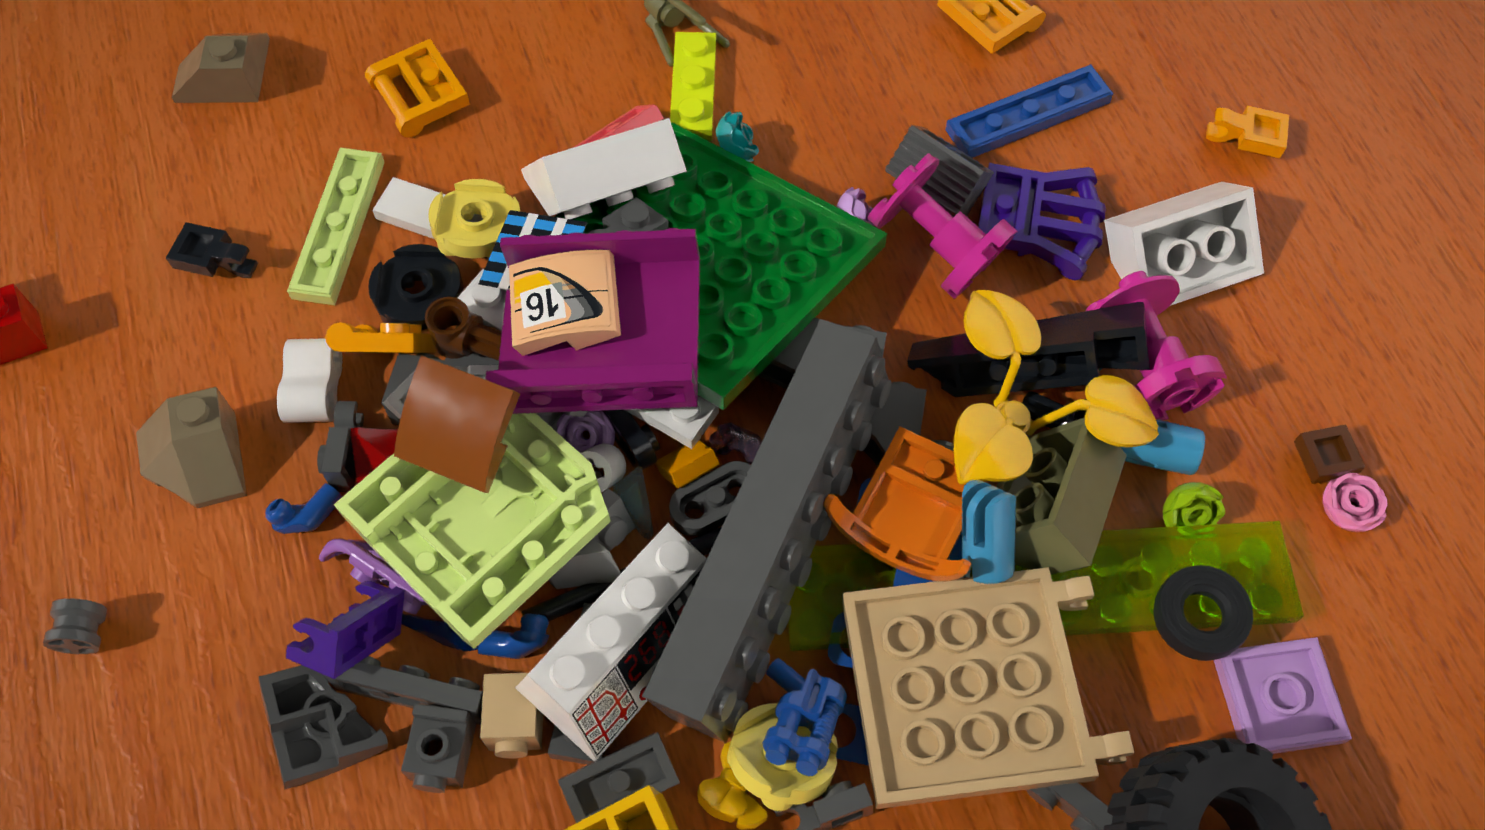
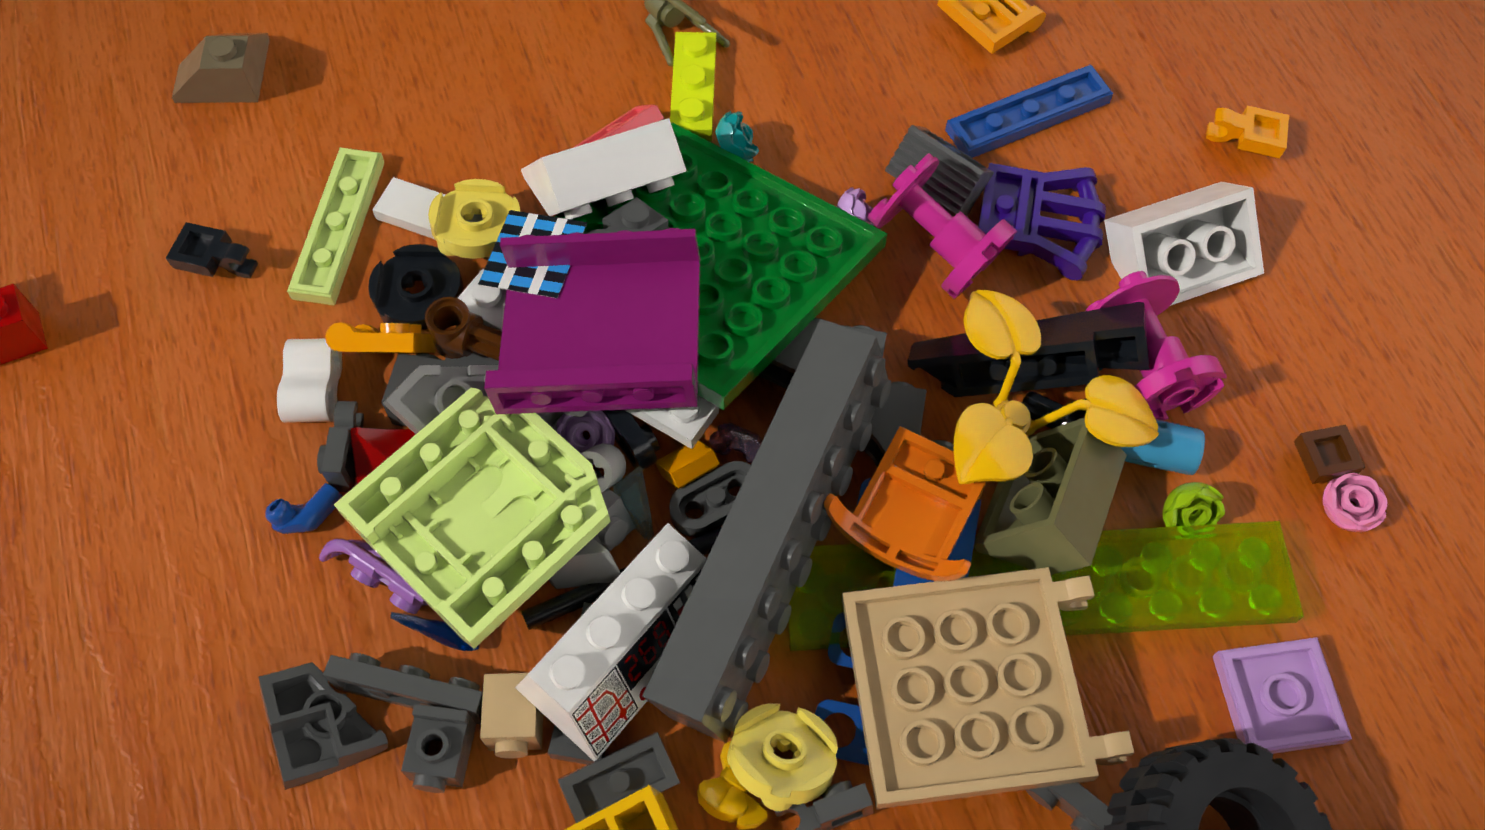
dark grey wheel [43,599,107,654] -> none
dark tan slope [136,387,247,508] -> none
dark purple hinge [286,581,405,679] -> none
light orange plate [365,39,470,138] -> none
dark orange slope [394,355,520,494] -> none
blue arm [478,614,549,659] -> none
light nougat slope [509,250,621,356] -> none
blue piece [763,658,847,776] -> none
dark azure arm [962,480,1016,584] -> none
black tyre [1153,565,1253,661] -> none

